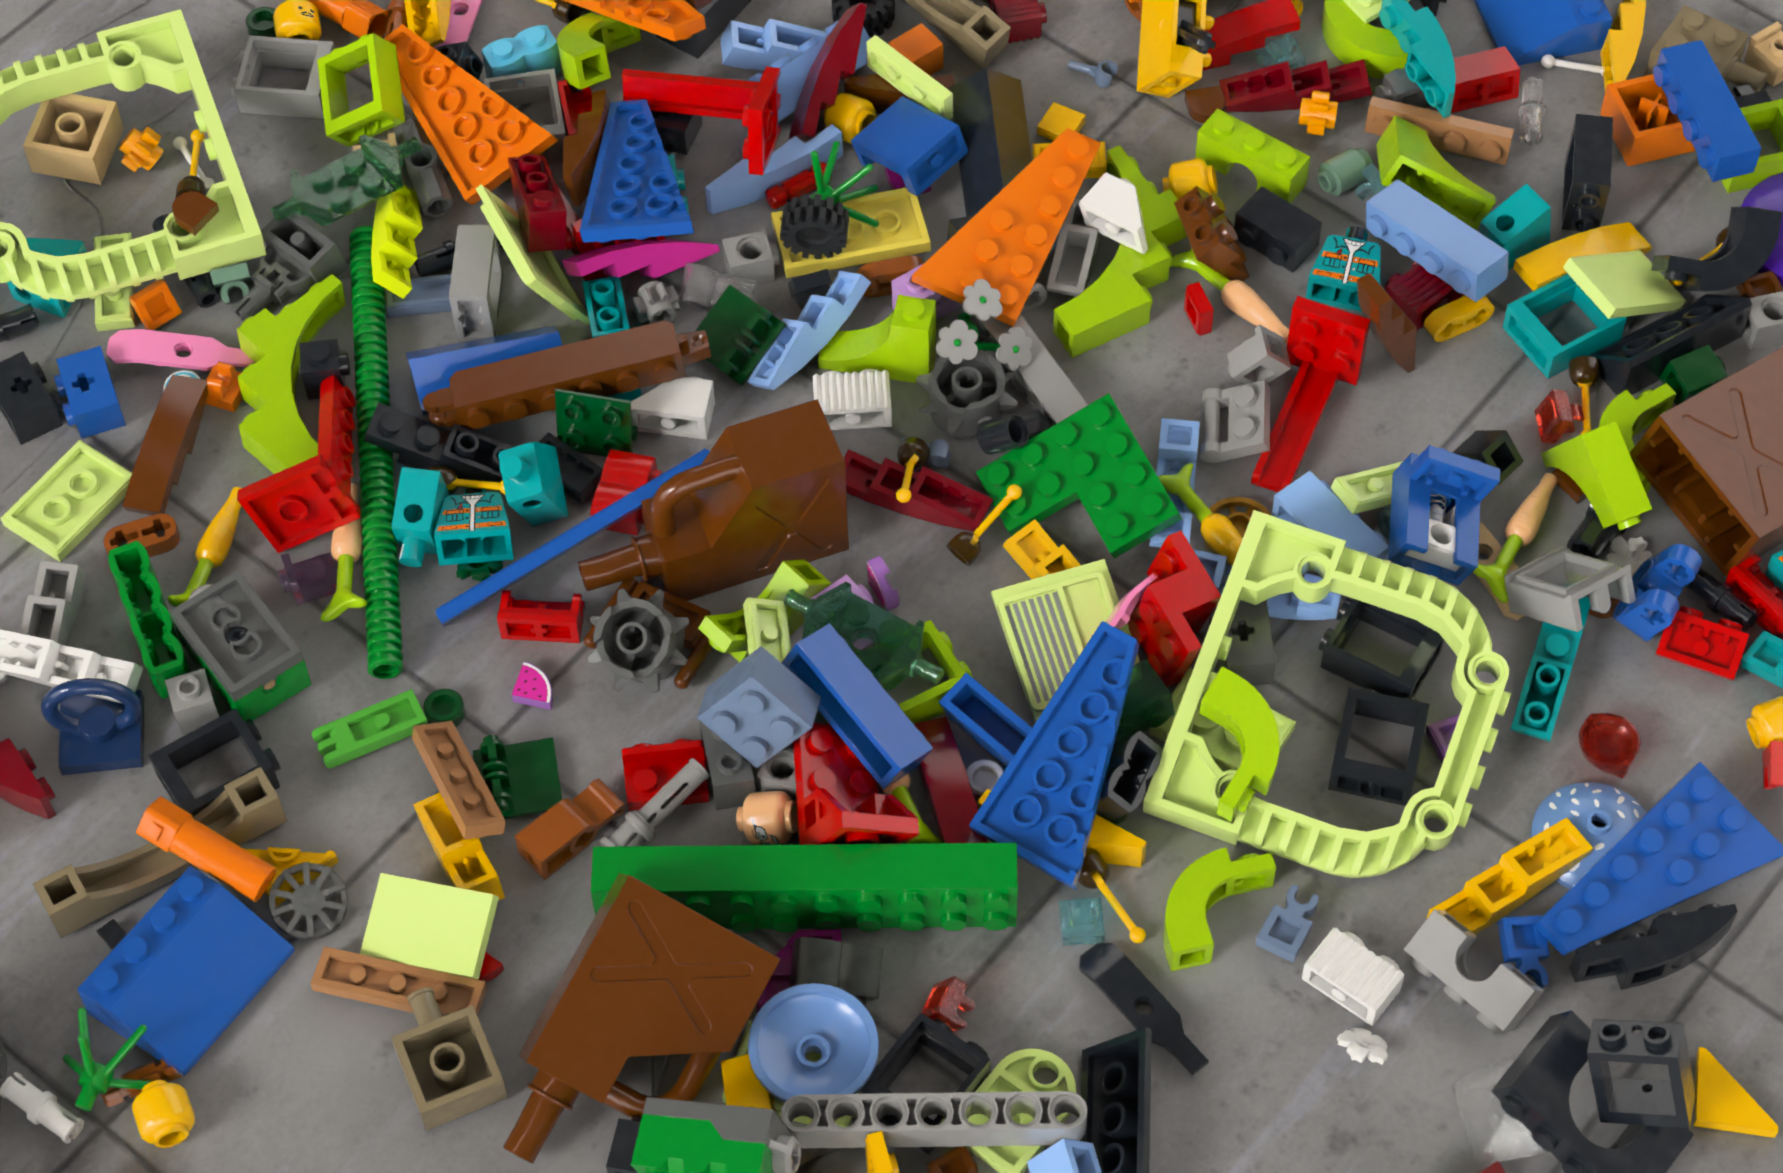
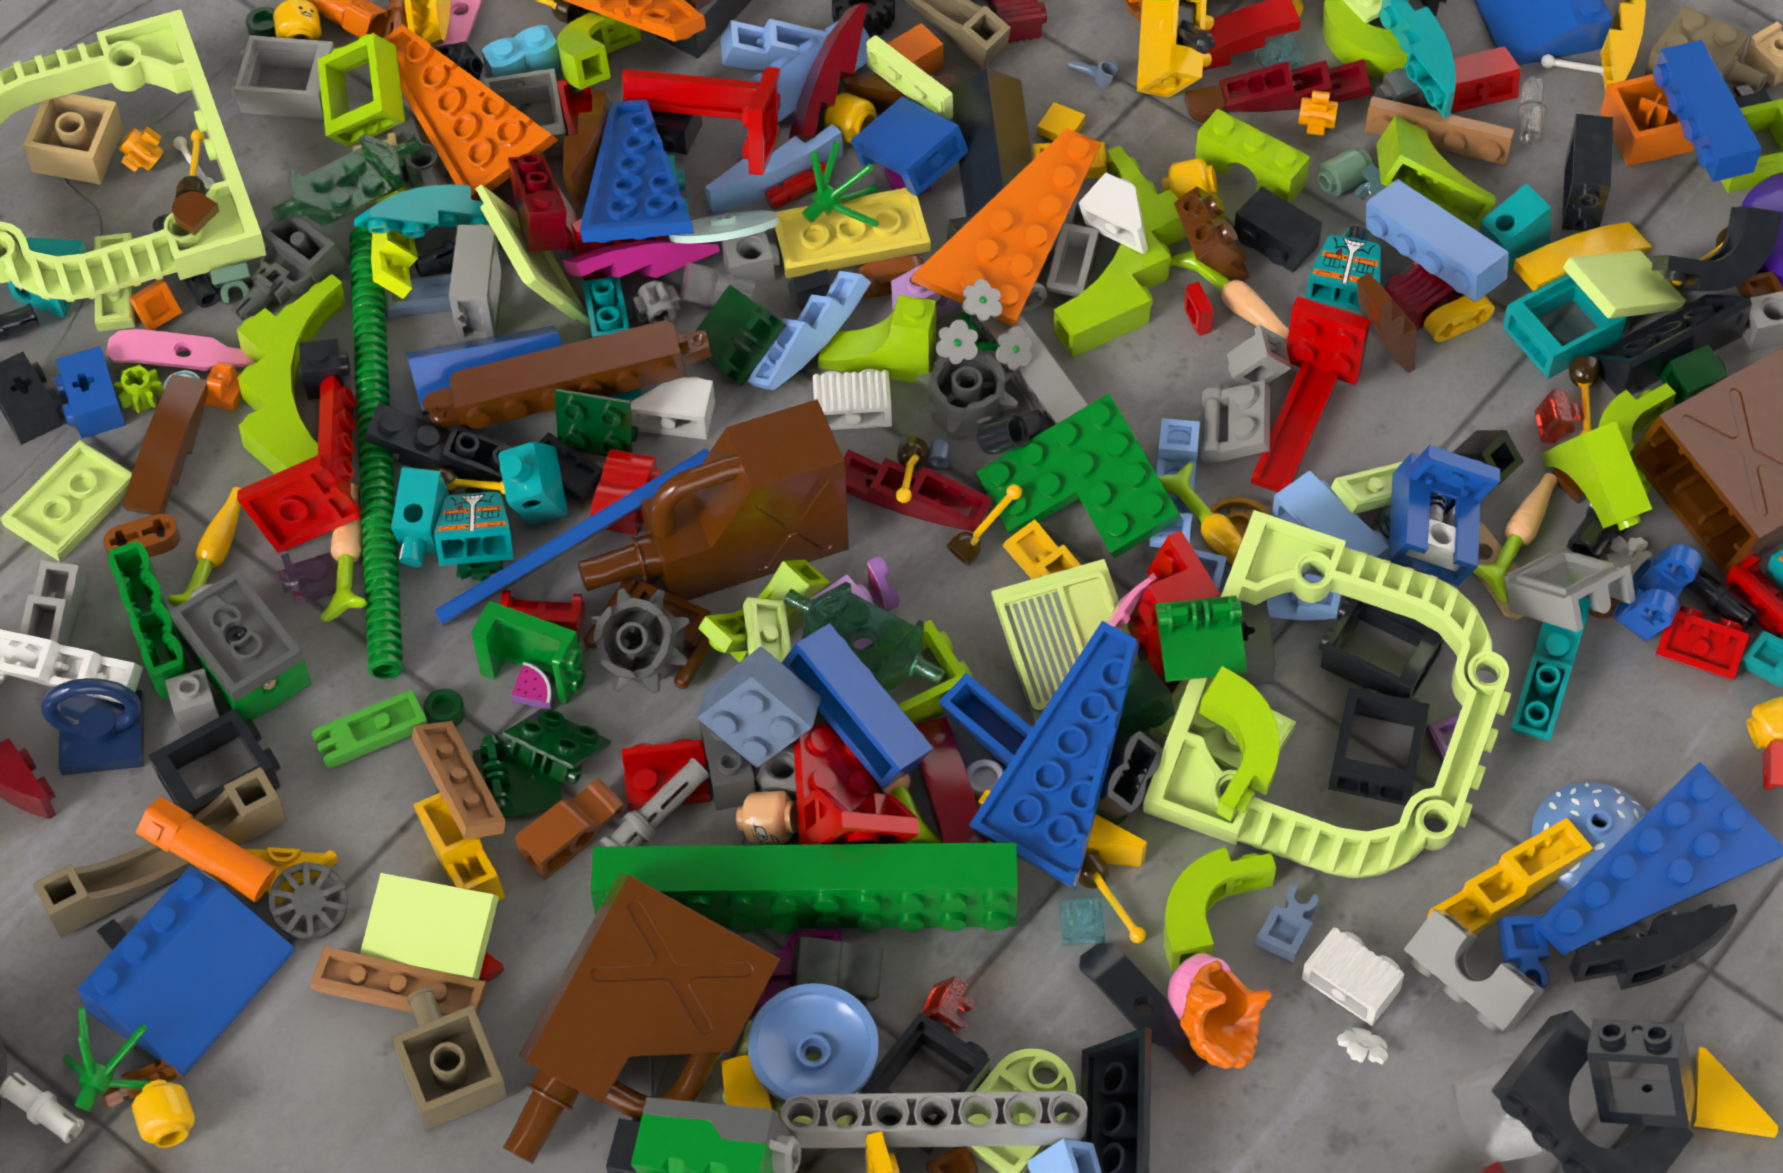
black tyre [780,194,849,259] -> none
clear red hat [1579,713,1641,778] -> none
none -> lime gear [113,365,164,413]
none -> teal slope [354,184,490,238]
none -> green panel [471,601,586,704]
none -> dark green hinge [502,708,611,785]
none -> light aqua piece [669,210,779,243]
none -> green hinge [1155,595,1248,682]
none -> orange hair [1168,953,1272,1069]

